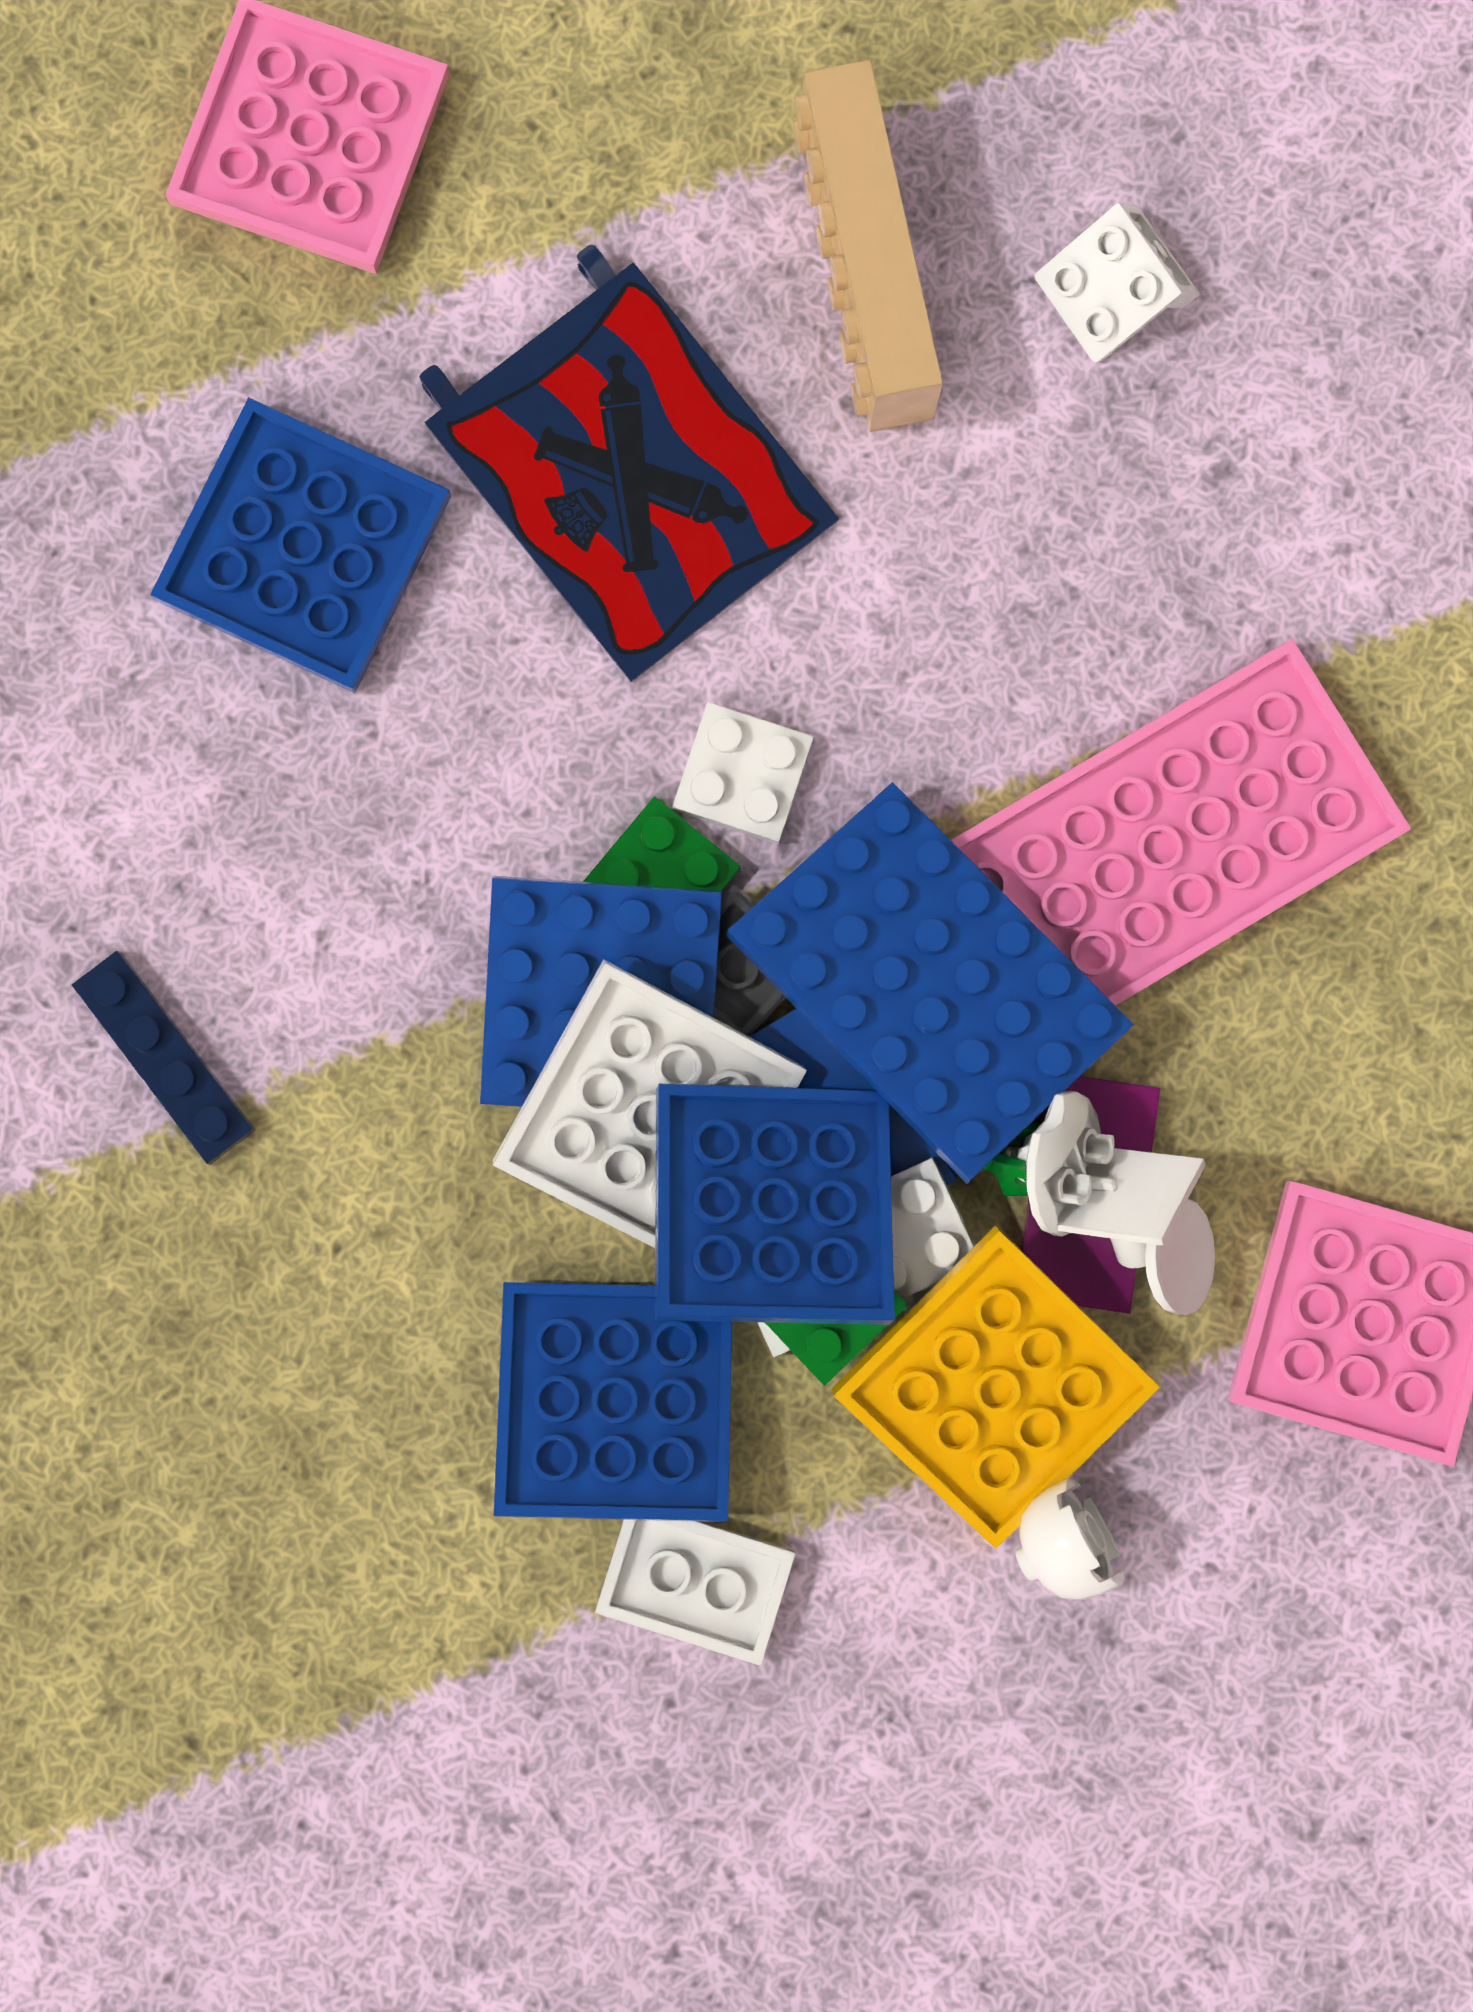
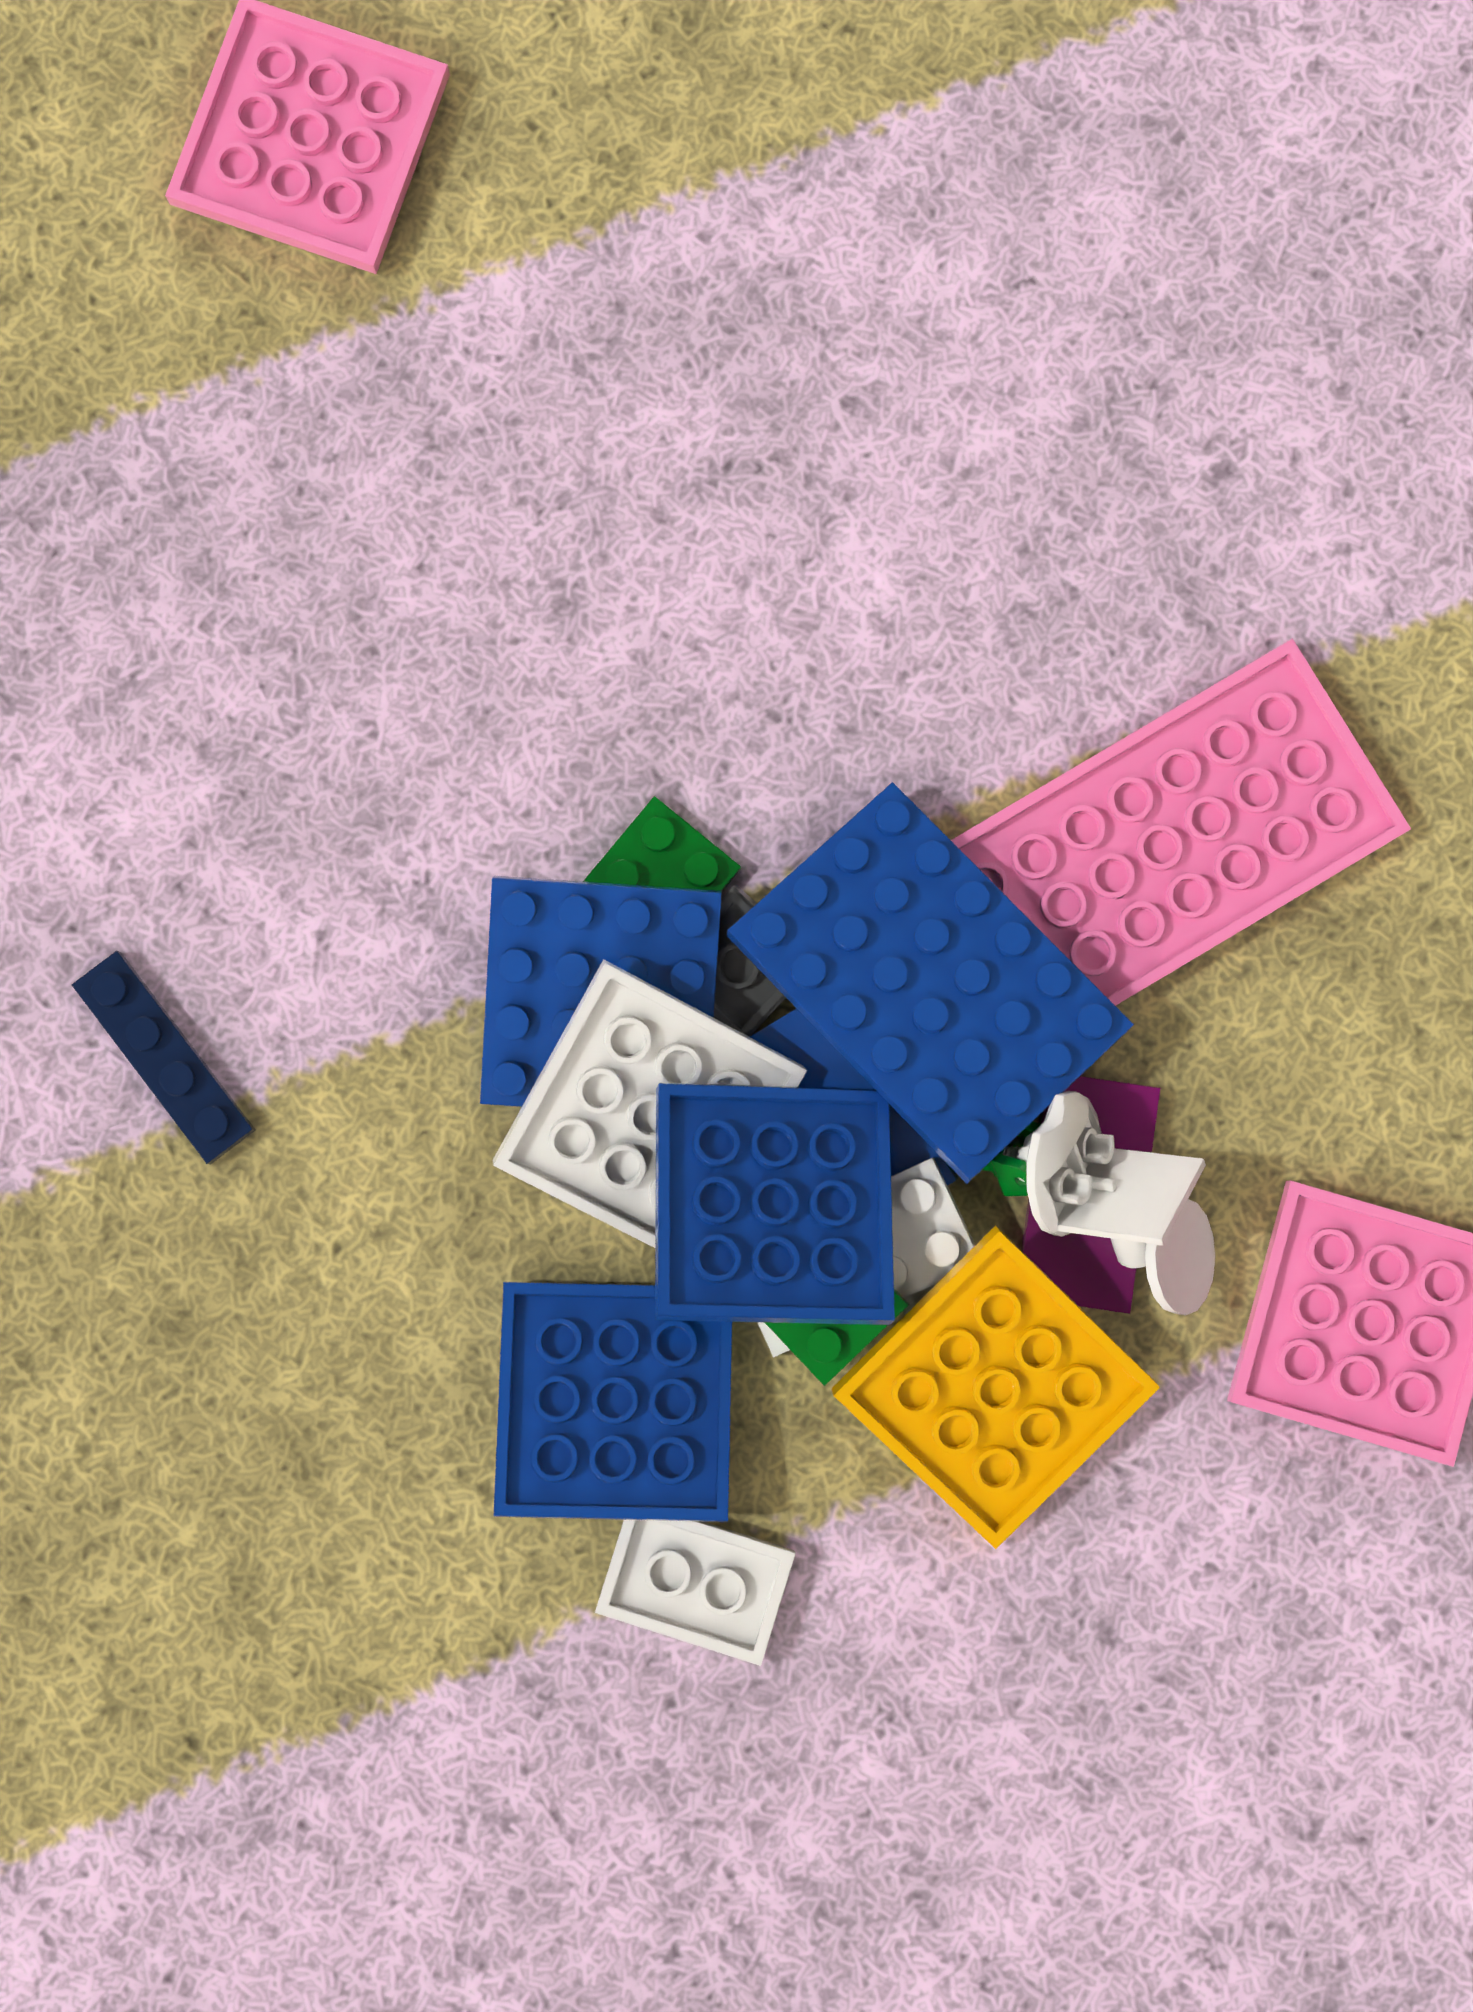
blue plate [150,397,451,693] -> none
flag [419,244,839,682] -> none
white plate [672,702,814,845] -> none
tan brick [793,59,943,432] -> none
white cylinder [1016,1478,1125,1600] -> none
white bracket [1035,202,1200,362] -> none

